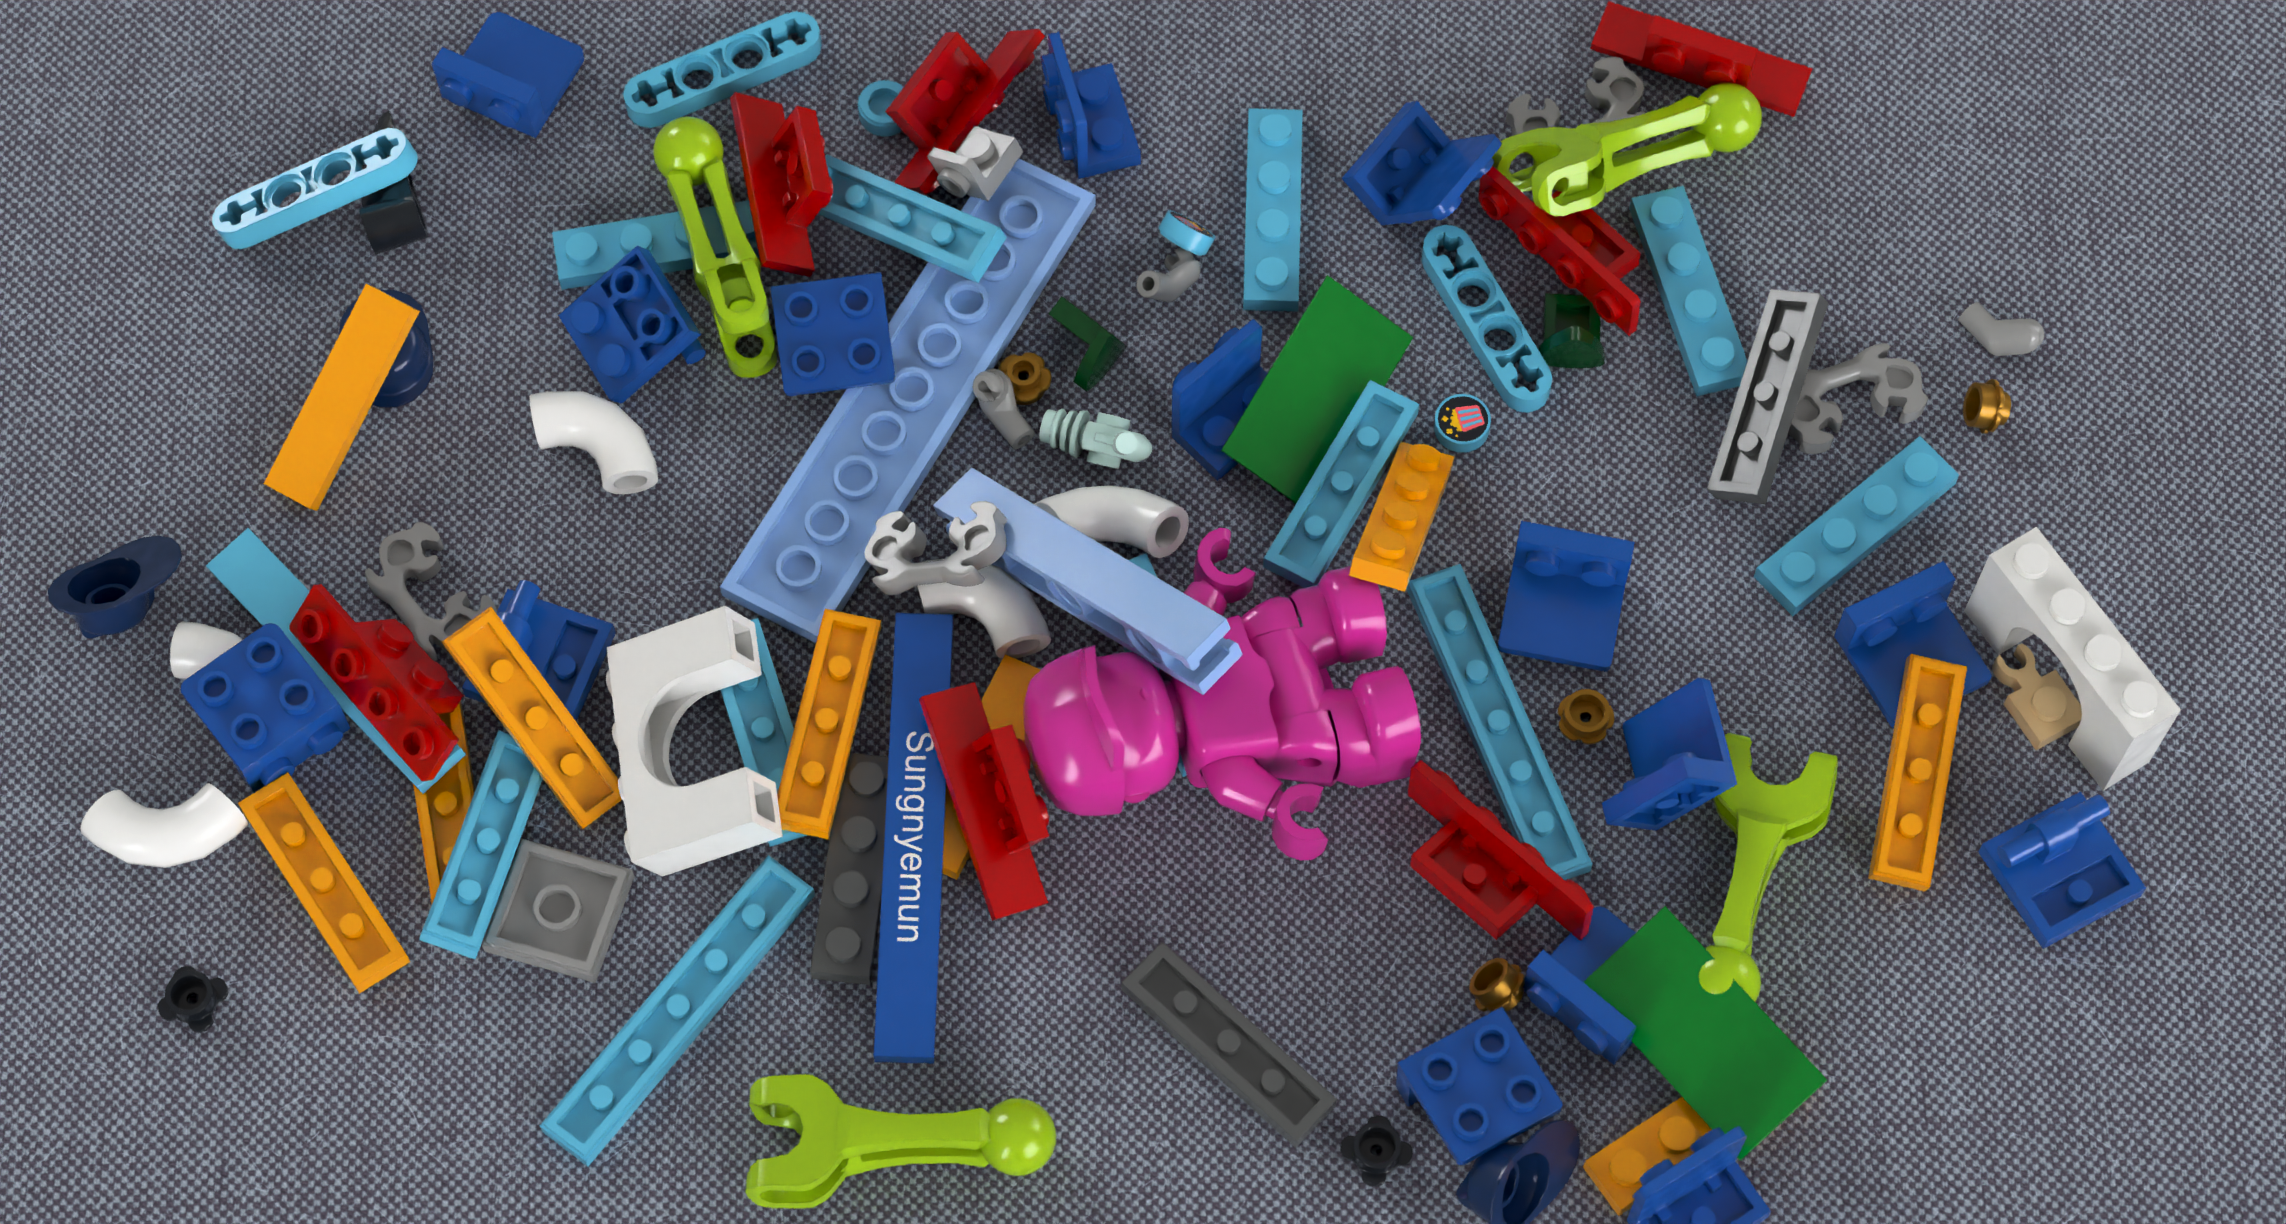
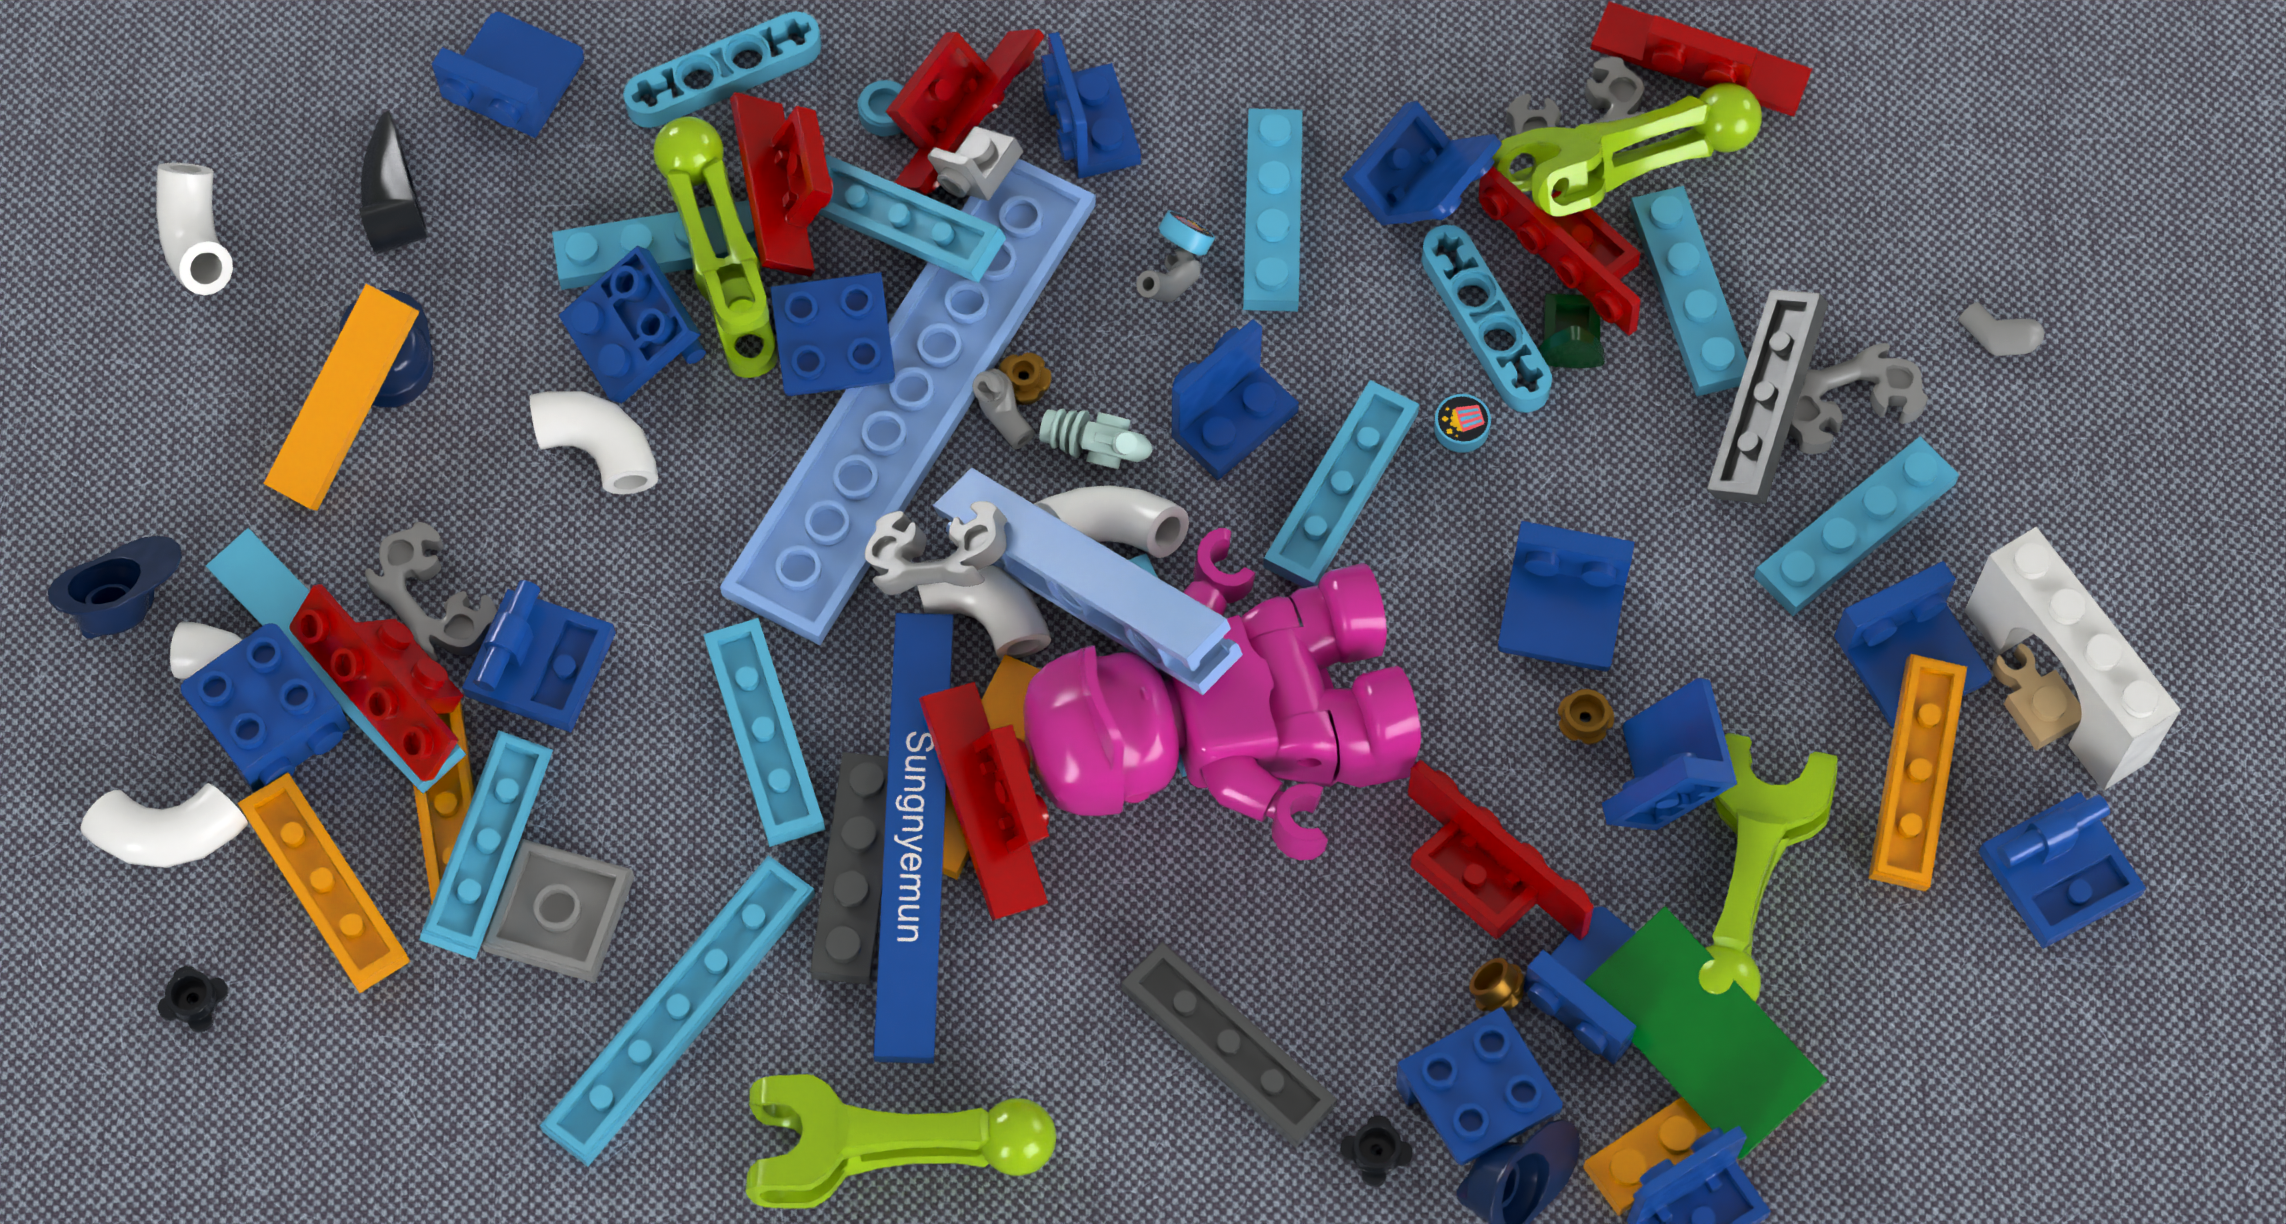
medium azure beam [212,128,418,249] -> none
light orange tile [442,606,622,829] -> none
white arch [606,606,783,877] -> none
light orange tile [777,609,881,840] -> none
dark green tile [1048,296,1127,392] -> none
green piece [1221,275,1413,504] -> none
light orange plate [1349,442,1455,592] -> none
medium azure tile [1407,564,1593,880] -> none
pearl gold plate [1963,379,2011,434] -> none
none -> white cylinder [156,163,233,295]

